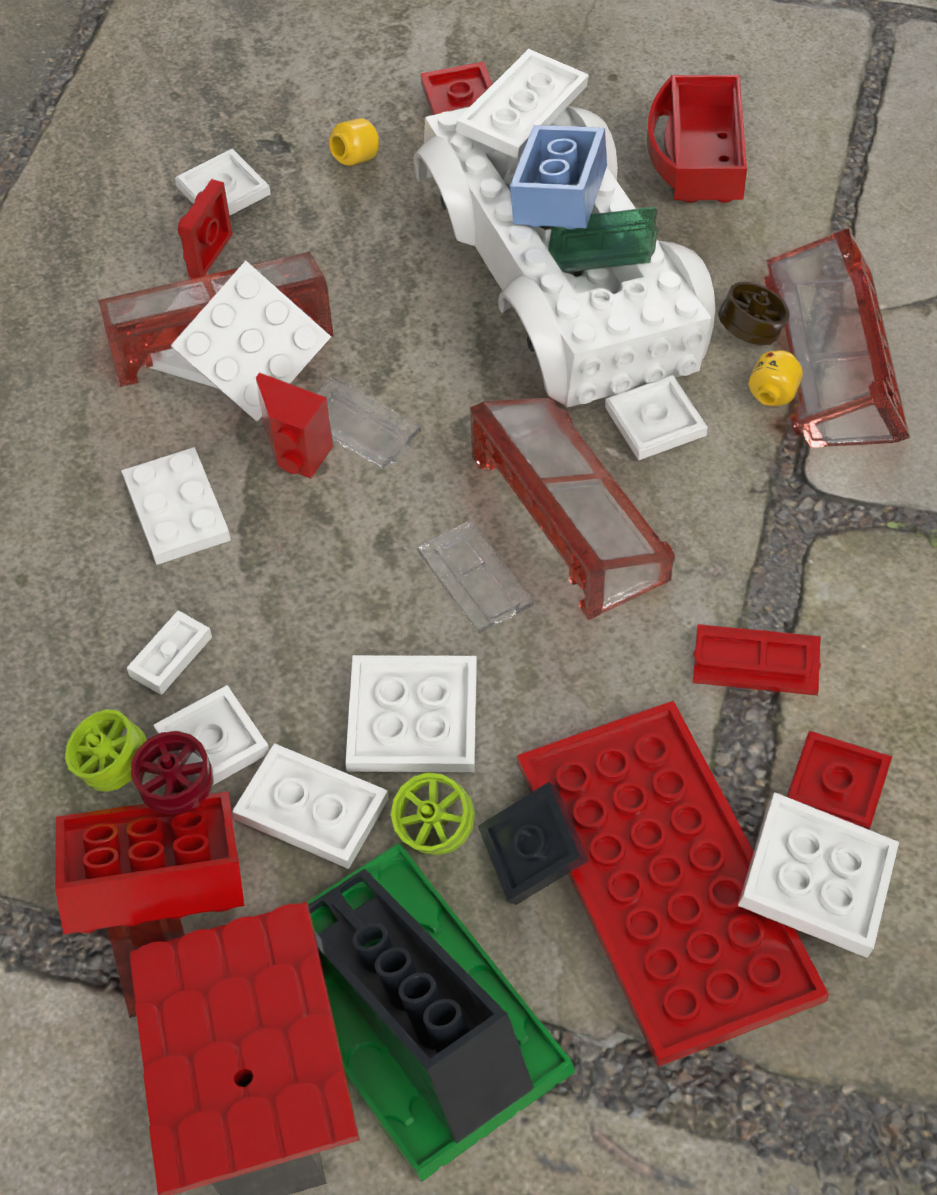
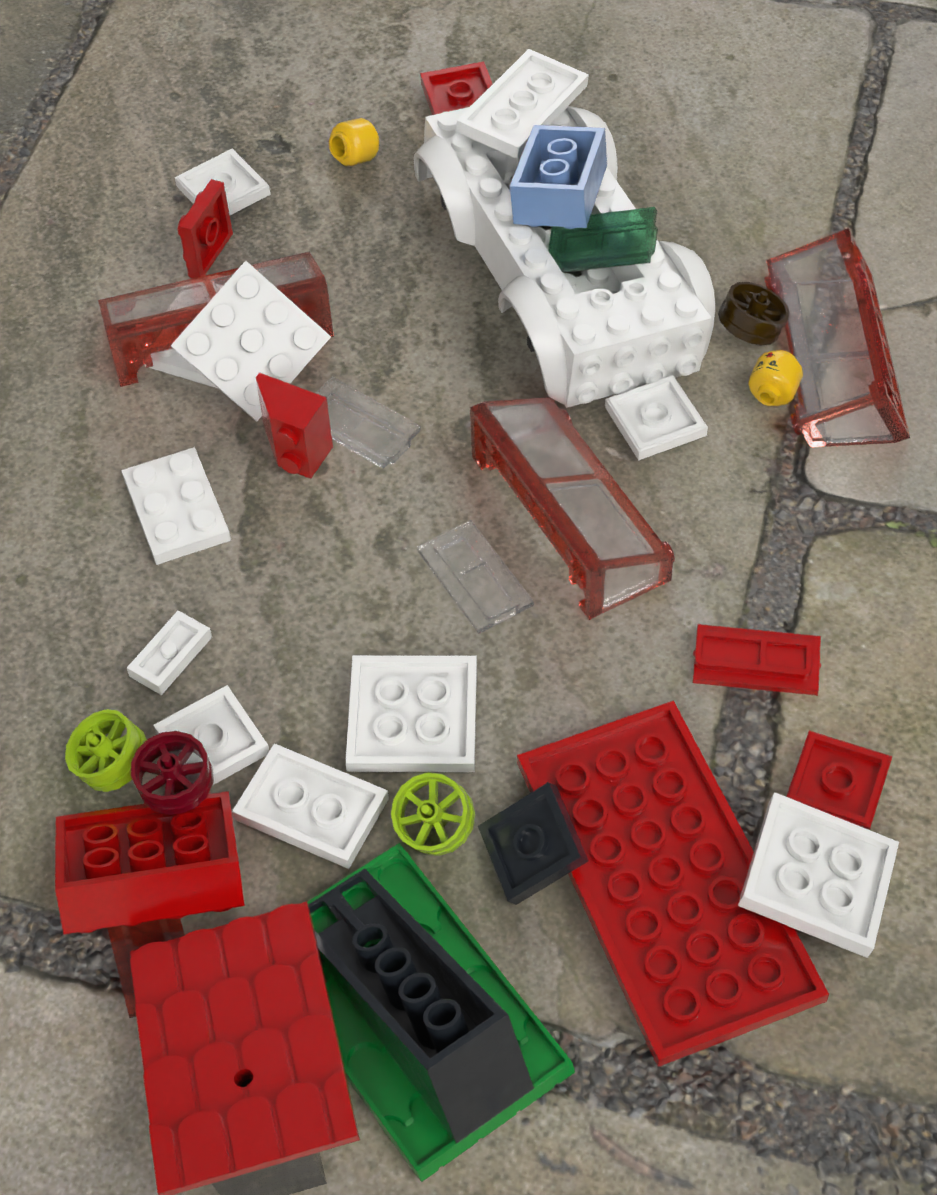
red piece [647,75,747,203] -> none

